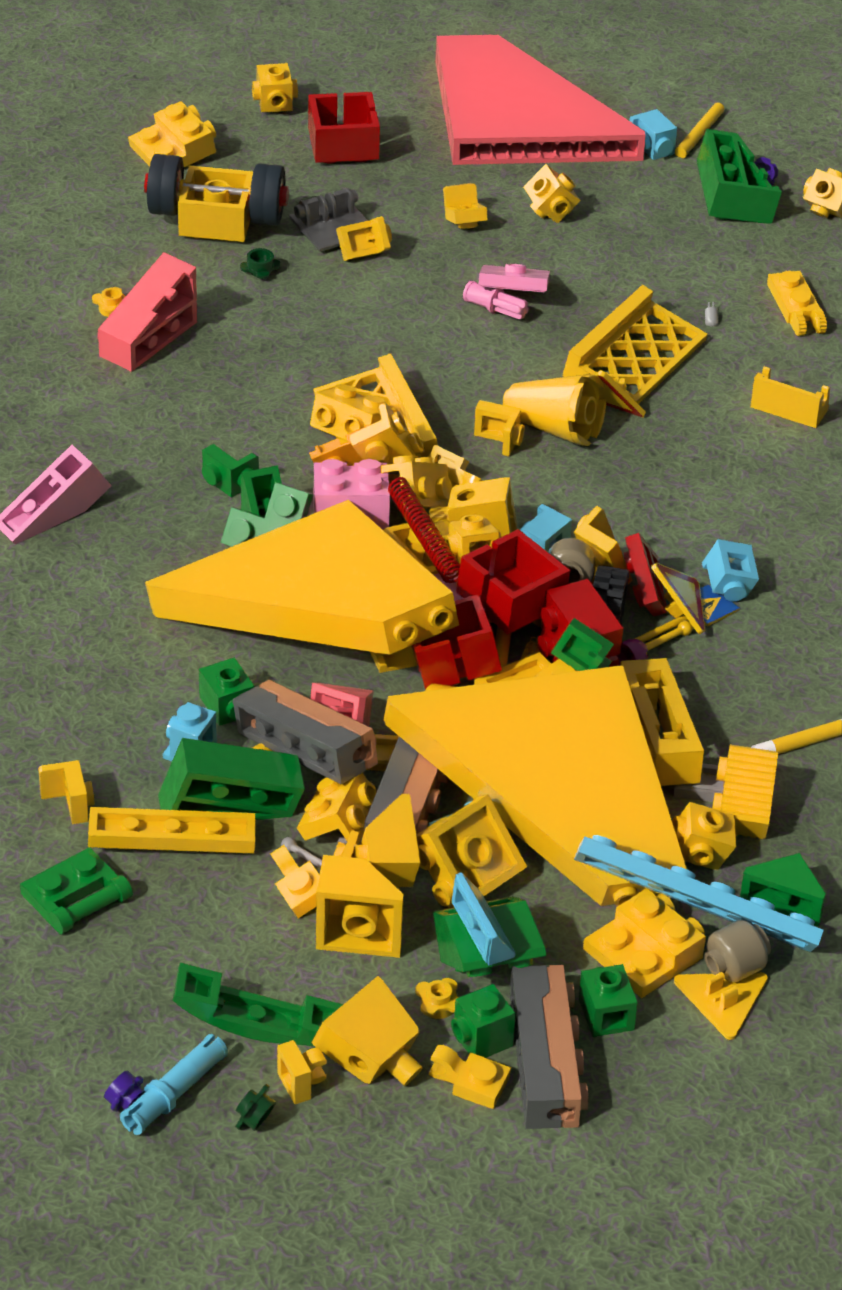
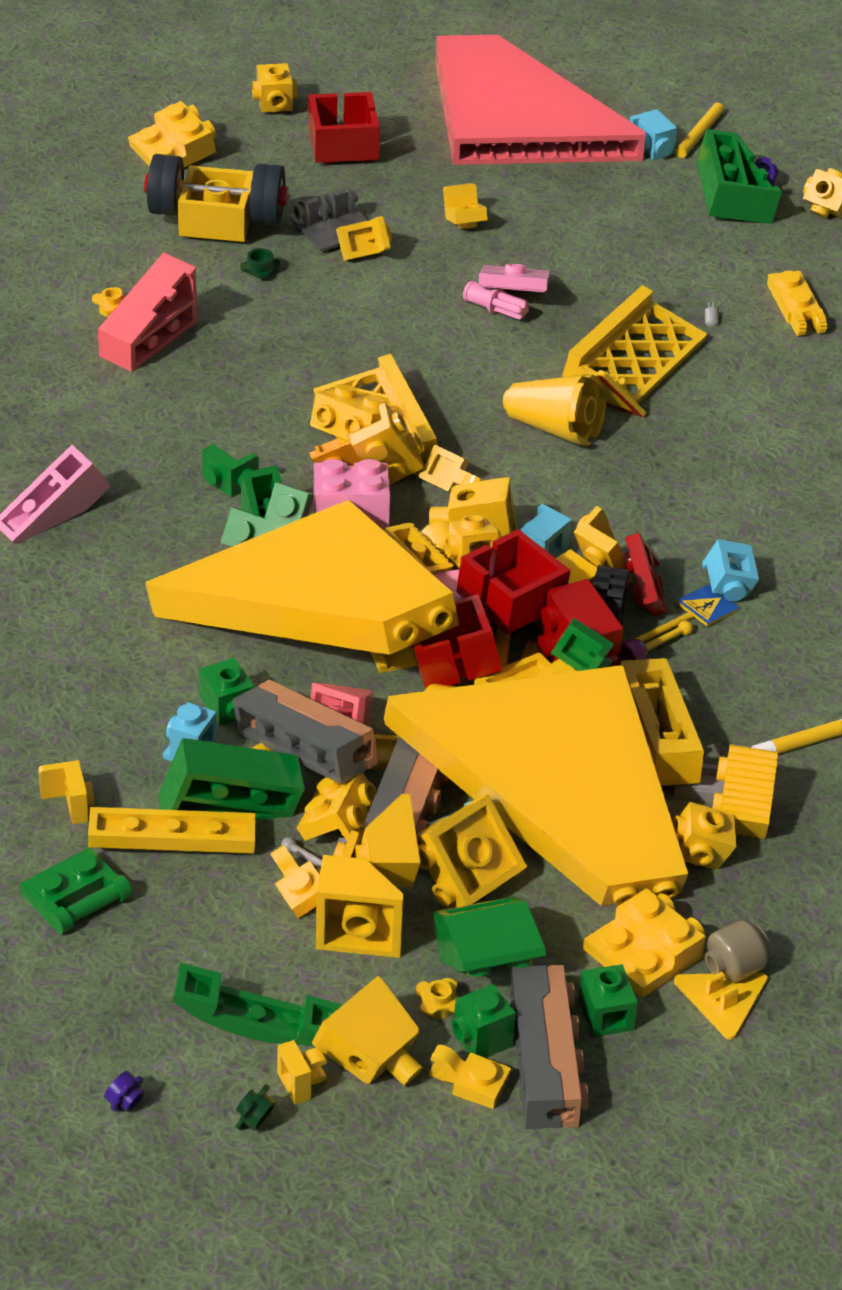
medium azure pin [120,1034,228,1135] -> none
yellow bracket [381,455,452,509] -> none
red piece [388,477,460,583] -> none
medium azure slope [452,873,516,966] -> none
yellow bracket [474,400,525,457] -> none
yellow brick [523,164,581,223] -> none
dark tan head [548,538,595,584] -> none
medium azure plate [574,835,824,952] -> none
yellow piece [652,563,706,634] -> none
green slope [740,853,826,927] -> none
yellow hinge [750,366,830,428] -> none

